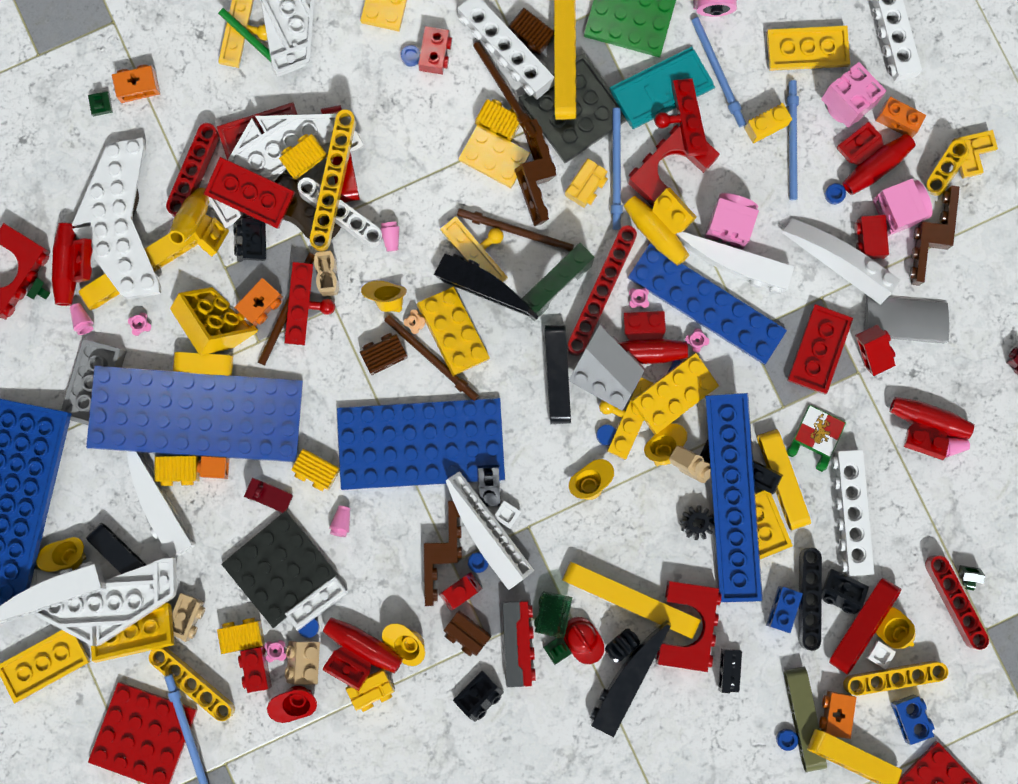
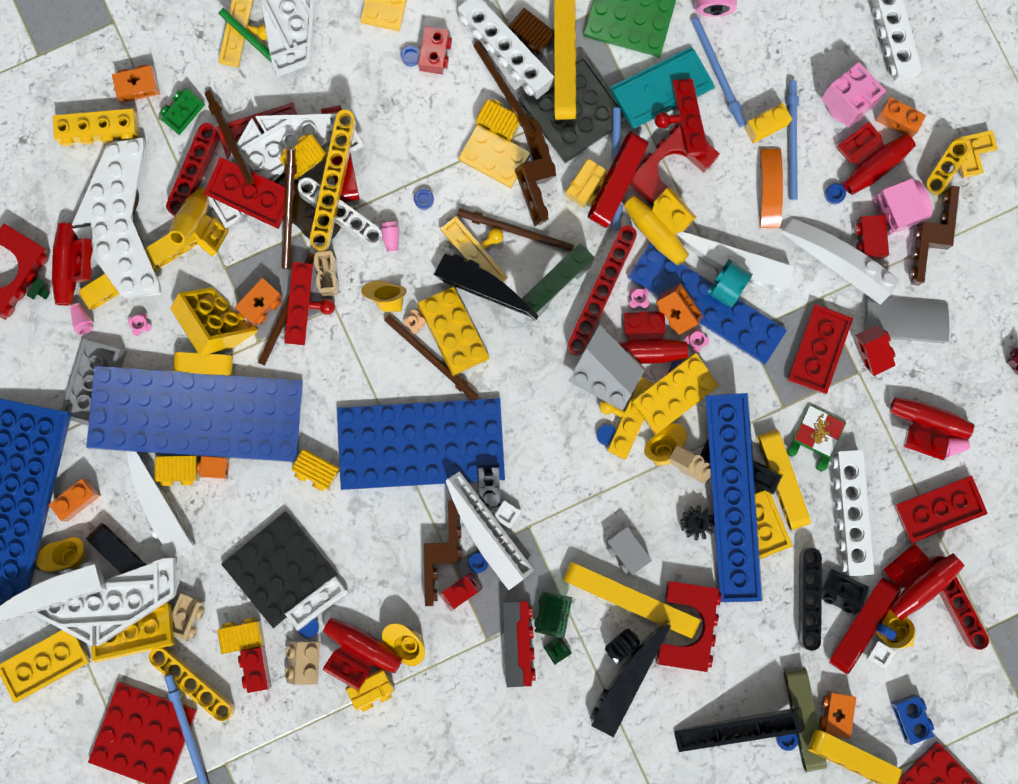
dark green tile [88,91,113,117] -> none
black bracket [233,218,266,262] -> none
dark red bracket [244,478,293,513] -> none
bright pink plate [264,640,286,662] -> none
red piece [267,685,317,723] -> none
bright pink cone [329,506,351,537] -> none
reddish brown brick [360,333,408,375] -> none
reddish brown brick [443,610,492,657] -> none
black bracket [453,671,504,722] -> none
black beam [545,324,571,425] -> none
red piece [563,617,604,664] -> none
yellow piece [569,459,614,500] -> none
bright pink piece [704,193,759,249] -> none
black bracket [718,648,742,693] -> none
yellow plate [766,26,850,71] -> none
blue brick [766,586,803,633] -> none
yellow beam [843,661,948,696] -> none
tile [958,565,985,591] -> none
none -> orange brick [49,479,101,521]
none -> yellow brick [52,109,140,146]
none -> green bracket [158,88,205,135]
none -> reddish brown bar [205,91,254,185]
none -> reddish brown bar [282,148,297,269]
none -> blue tile [414,189,434,210]
none -> red beam [587,131,649,228]
none -> light grey brick [606,527,652,575]
none -> orange brick [656,283,703,335]
none -> black slope [674,707,805,752]
none -> teal brick [707,259,753,308]
none -> orange slope [760,149,783,228]
none -> blue tile [875,623,897,641]
none -> red plate [883,543,965,621]
none -> red plate [894,475,988,543]

